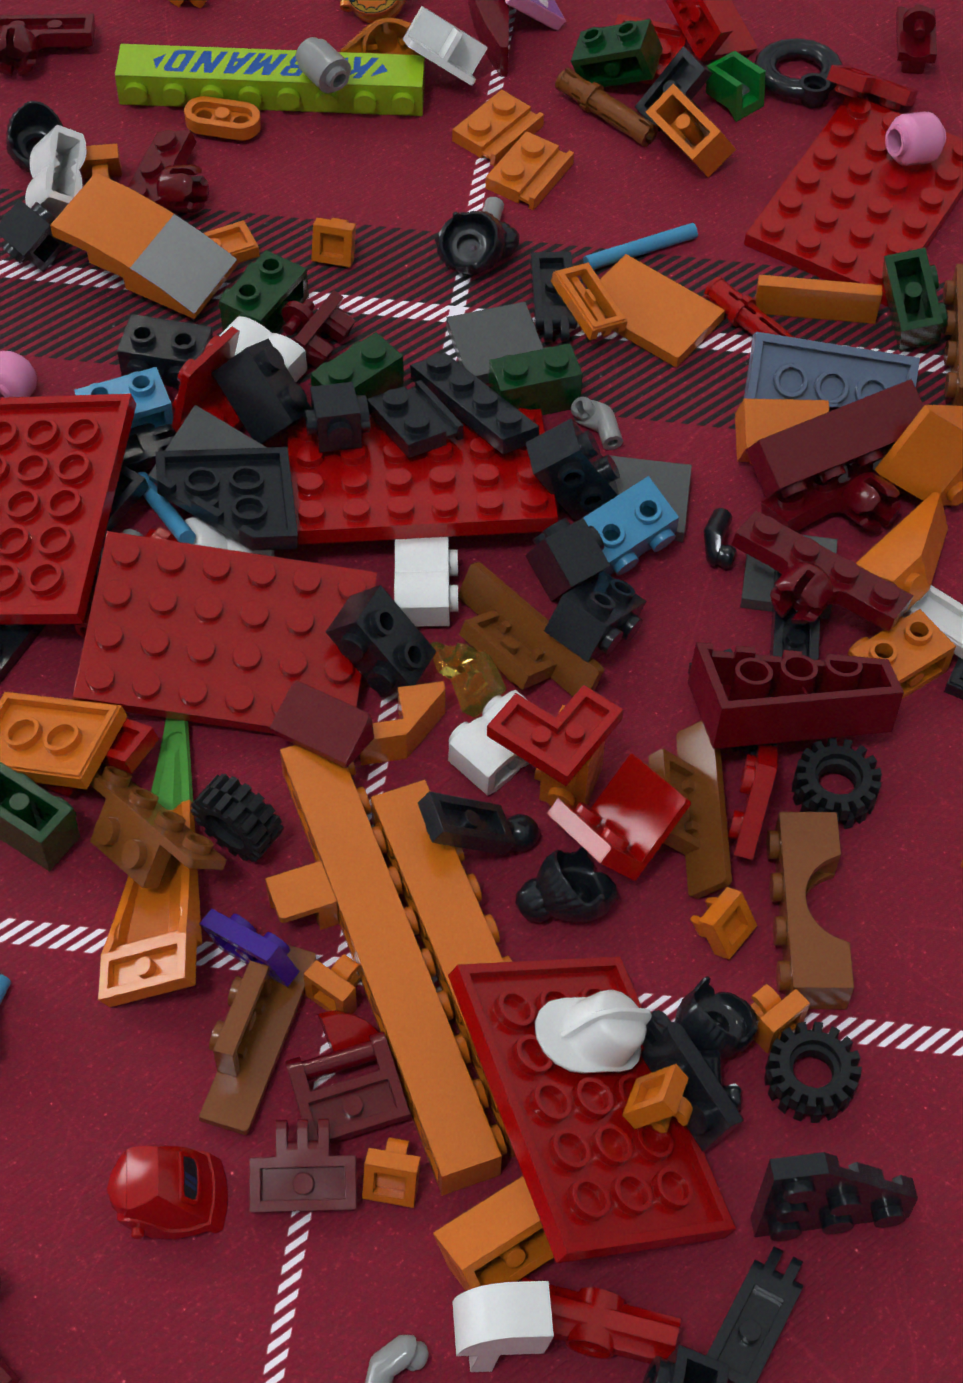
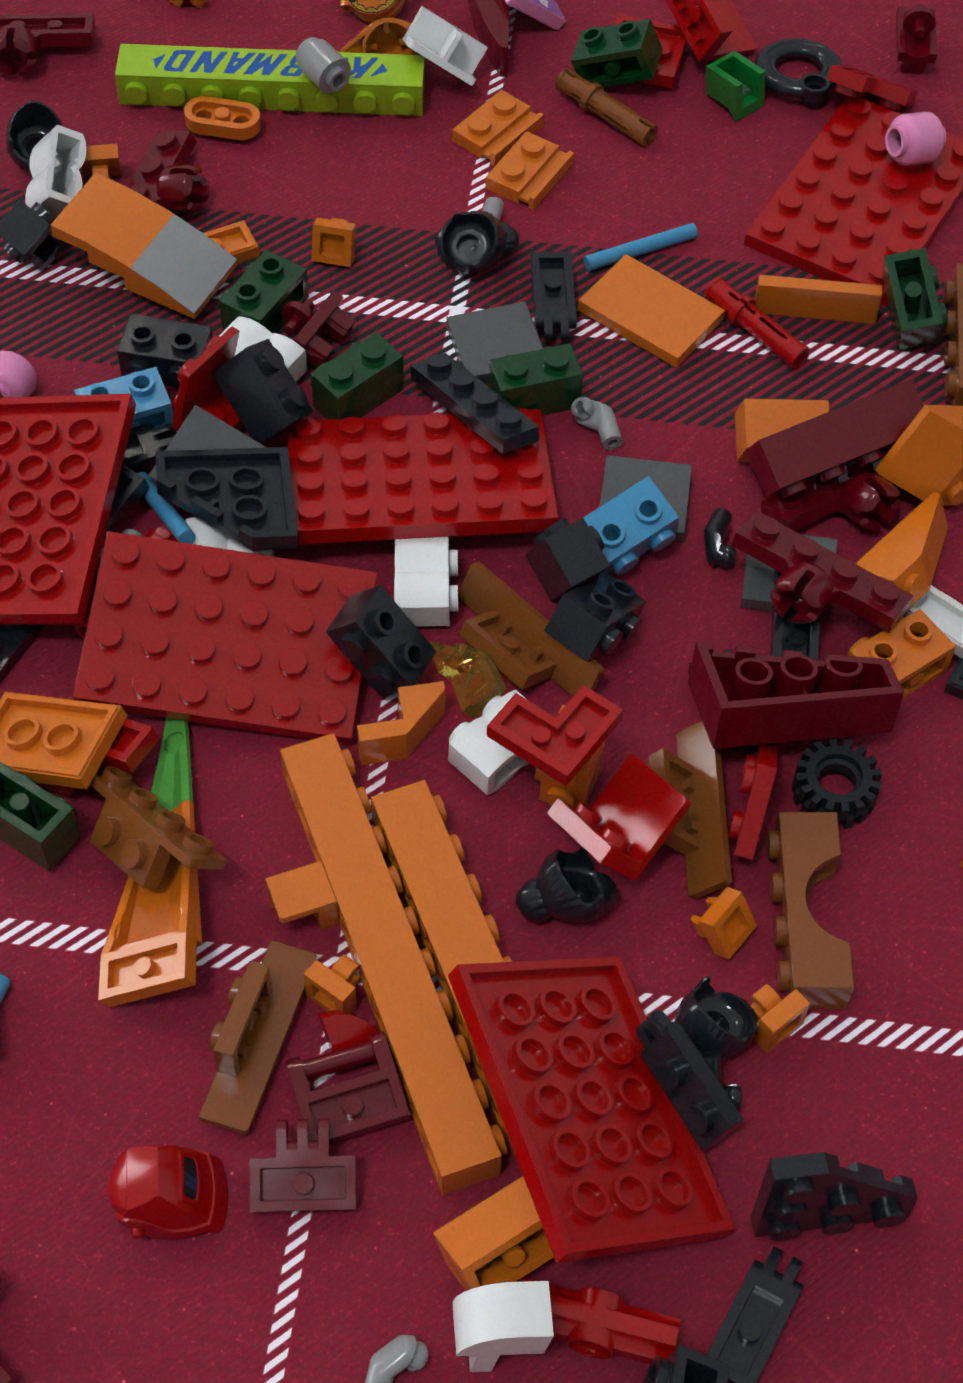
black tyre [190,774,283,862] -> none
dark purple plate [199,908,300,987] -> none
dark red slope [270,681,374,768] -> none
black brick [305,382,371,453] -> none
orange tile [362,1137,421,1208] -> none
black plate [367,380,464,458] -> none
black plate [418,791,539,855] -> none
black brick [526,418,620,521] -> none
white piece [534,990,652,1073] -> none
orange tile [551,262,628,340] -> none
orange tile [623,1064,693,1133] -> none
black slope [635,46,713,132] -> none
orange brick [646,84,736,178] -> none
sand blue wing [744,332,920,409] -> none
black tyre [764,1022,862,1123] -> none

